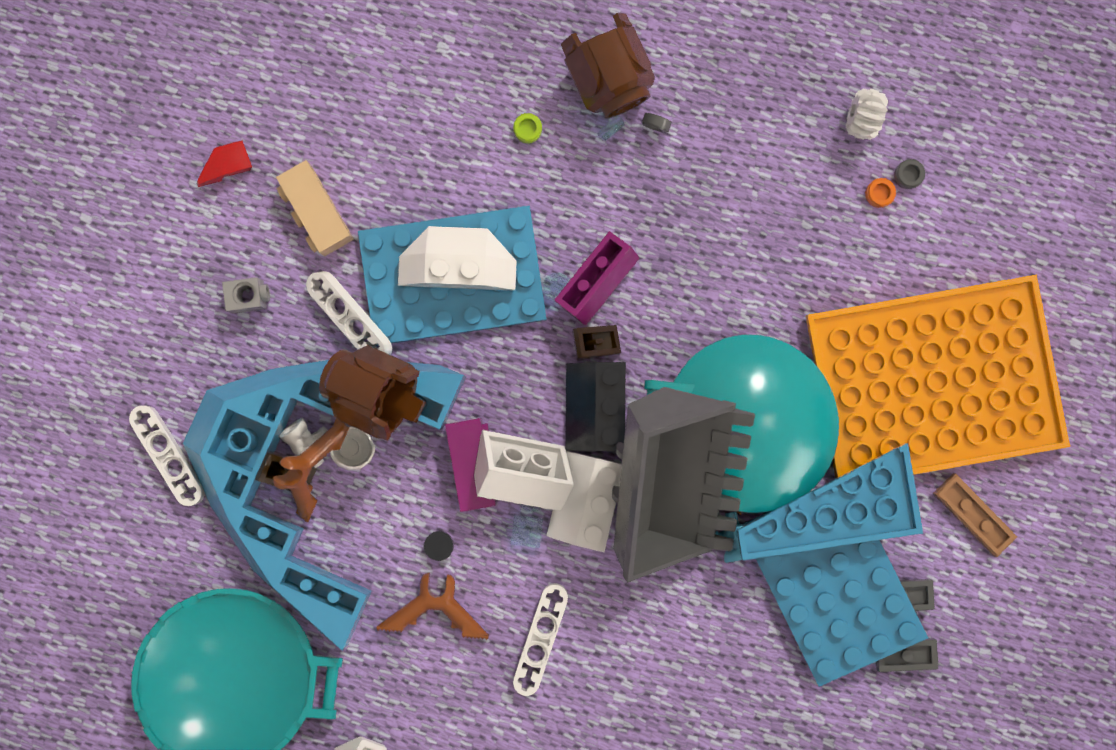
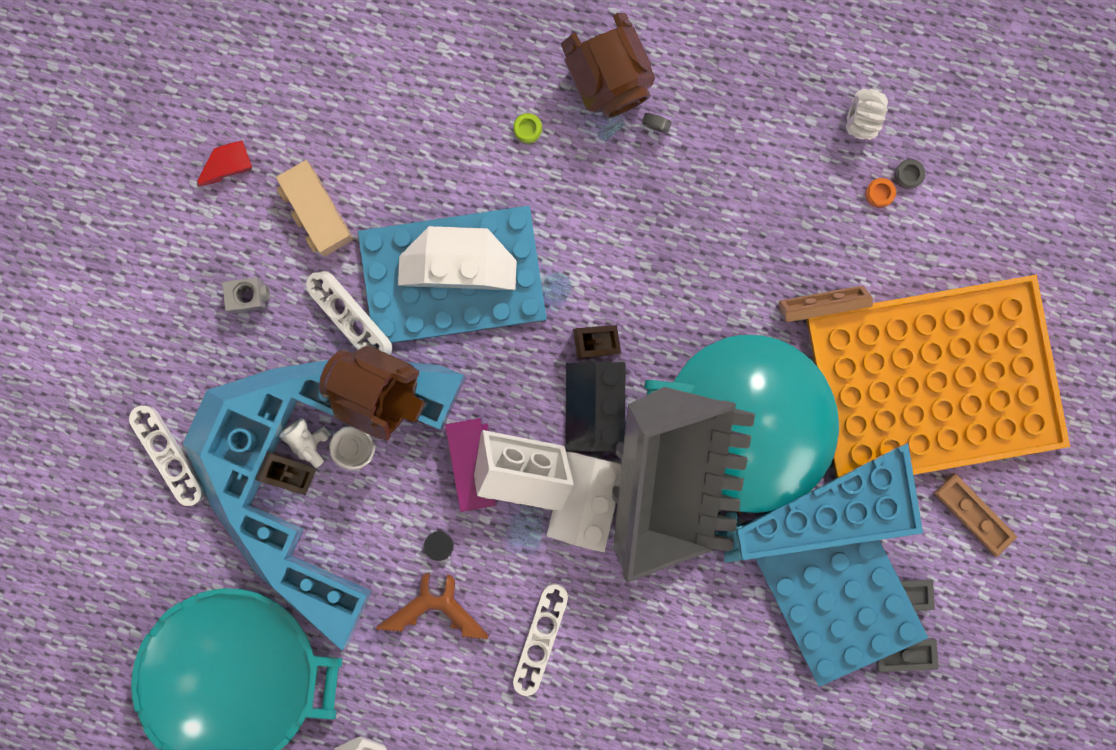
dark orange piece [273,418,349,522] -> none
magenta brick [554,231,640,326] -> none
none -> medium nougat tile [778,285,873,322]

